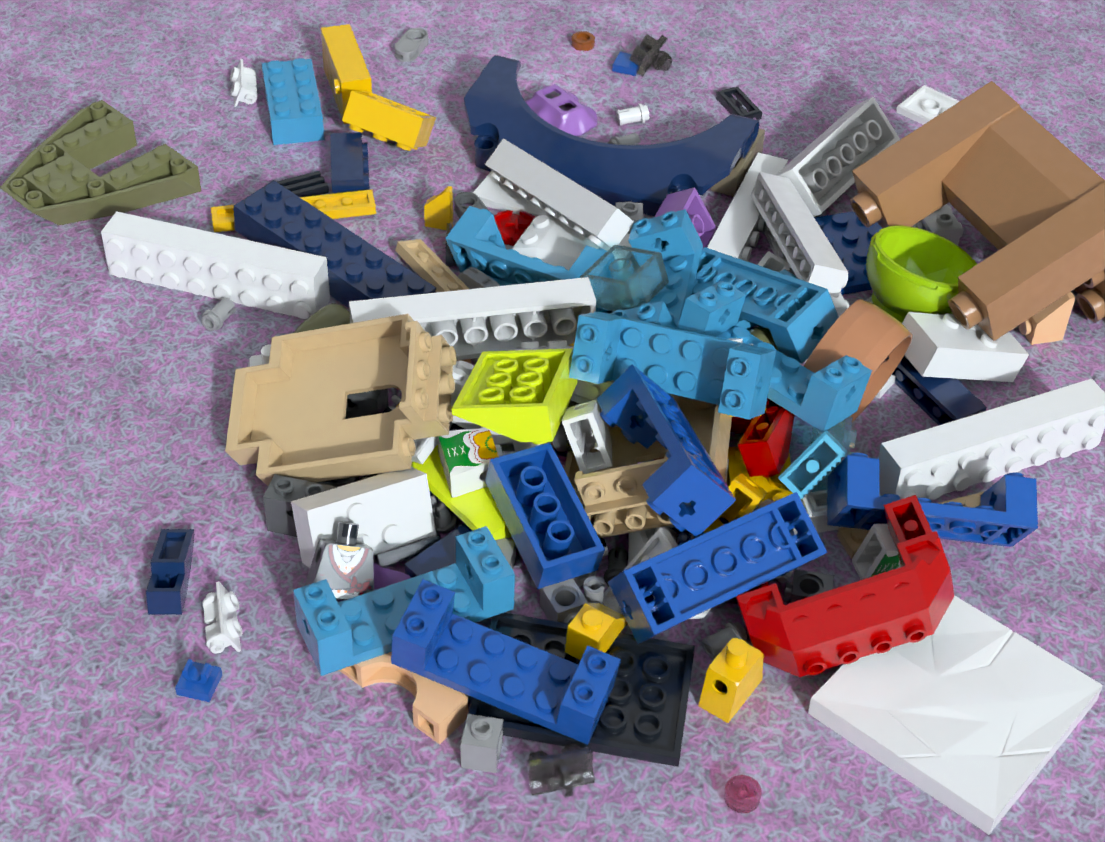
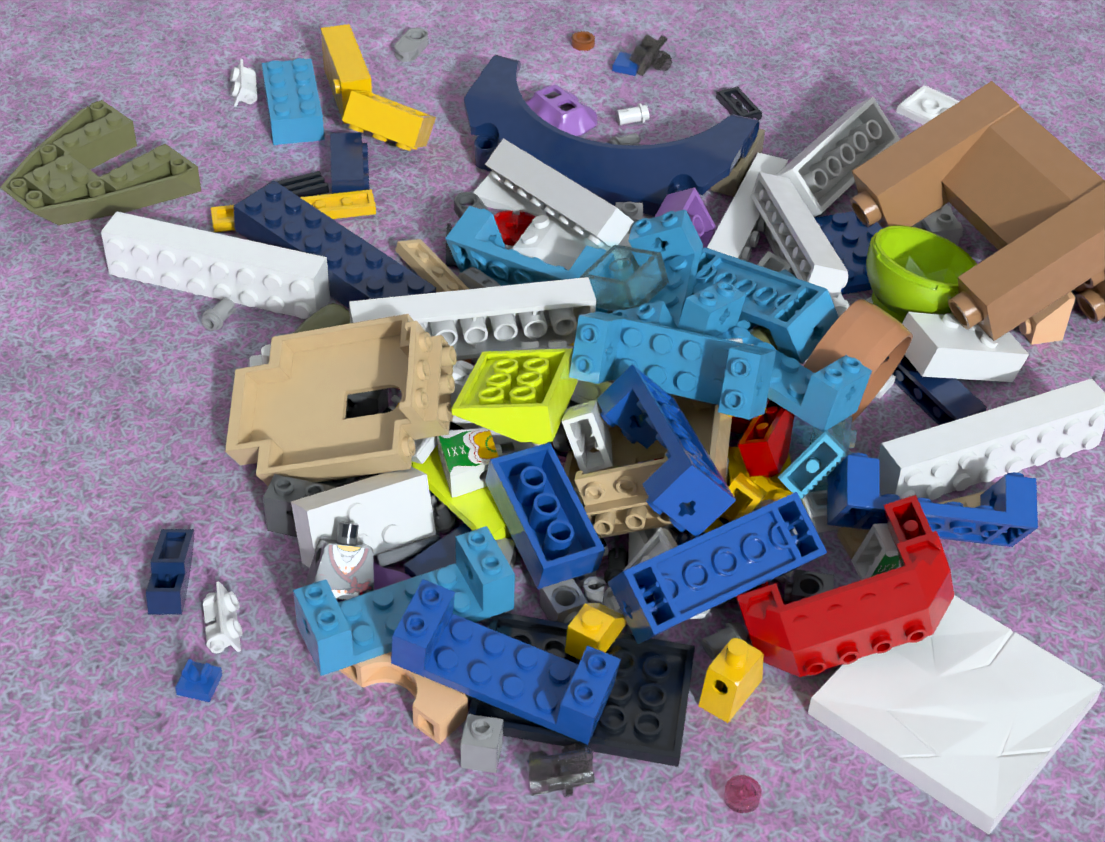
yellow tile [424,186,453,230] -> none

